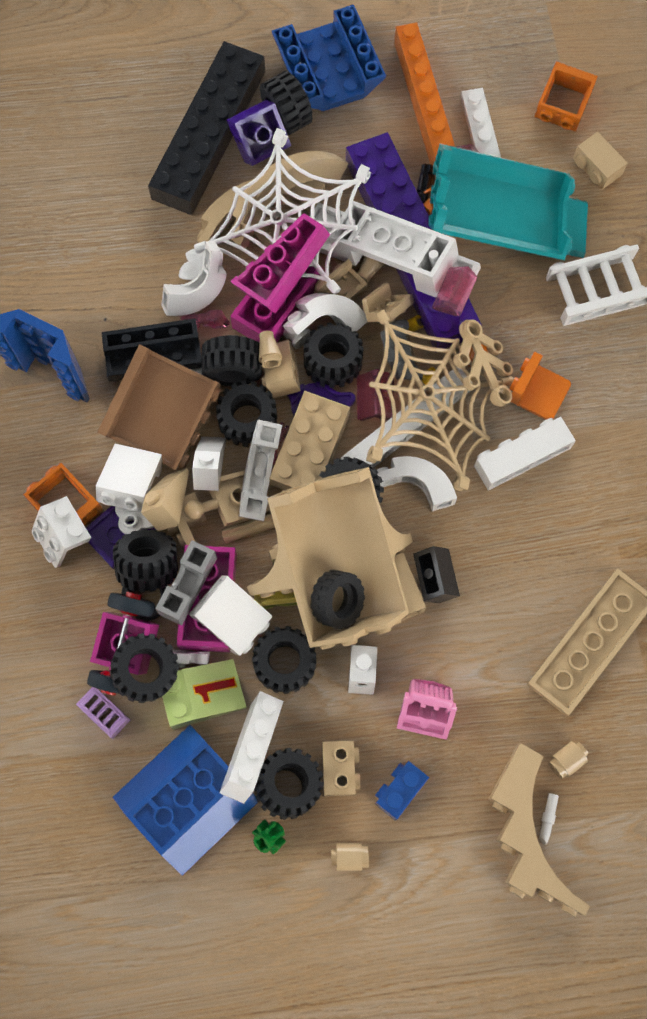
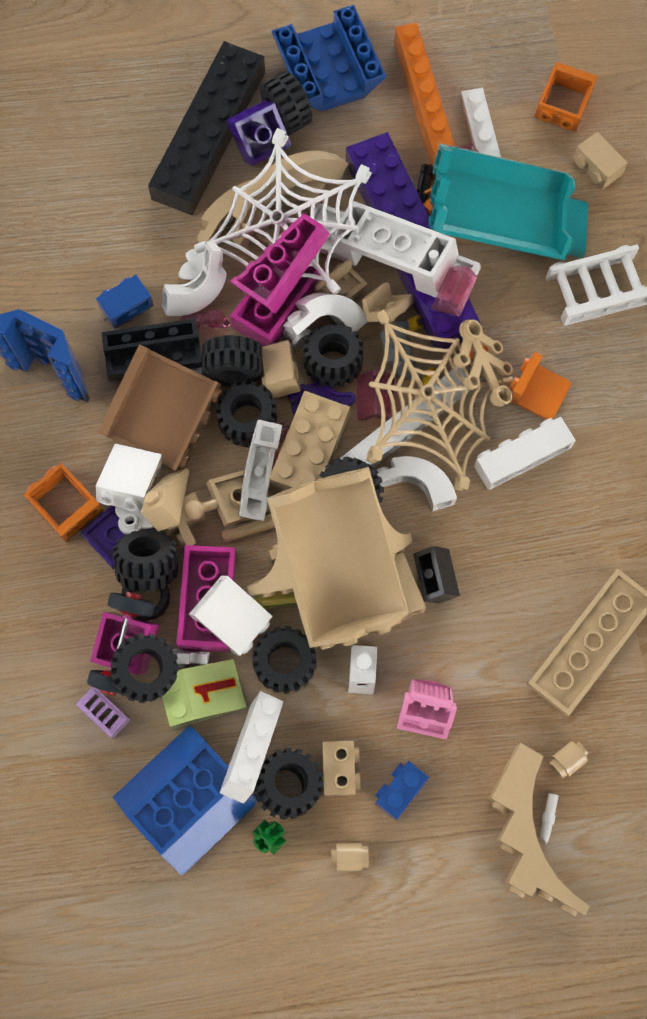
white bracket [32,496,91,568] -> none
light grey arch [155,540,217,626] -> none
white slope [192,437,226,491] -> none
tan cone [259,331,282,369] -> none
black tyre [310,570,365,629] -> none
tan cone [357,256,384,283] -> none
none -> blue brick [96,275,154,330]

